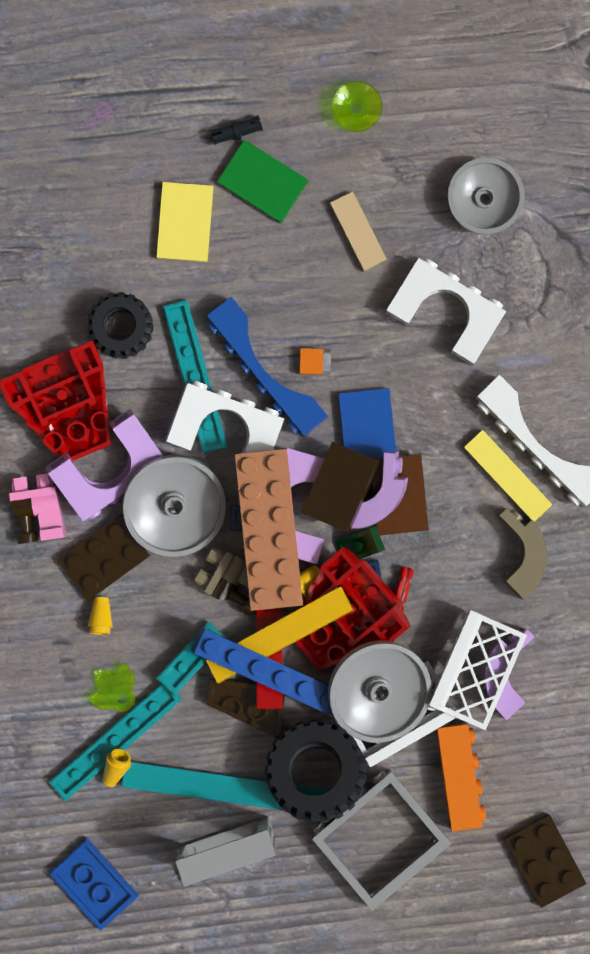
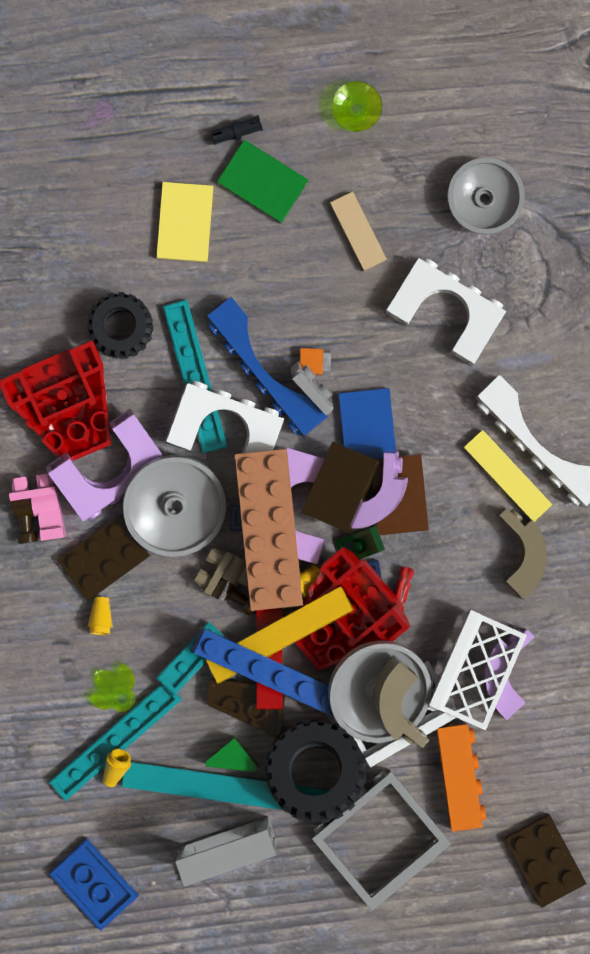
none -> green slope [205,736,258,772]
none -> light grey plate [290,361,334,415]
none -> dark tan arch [374,655,430,748]

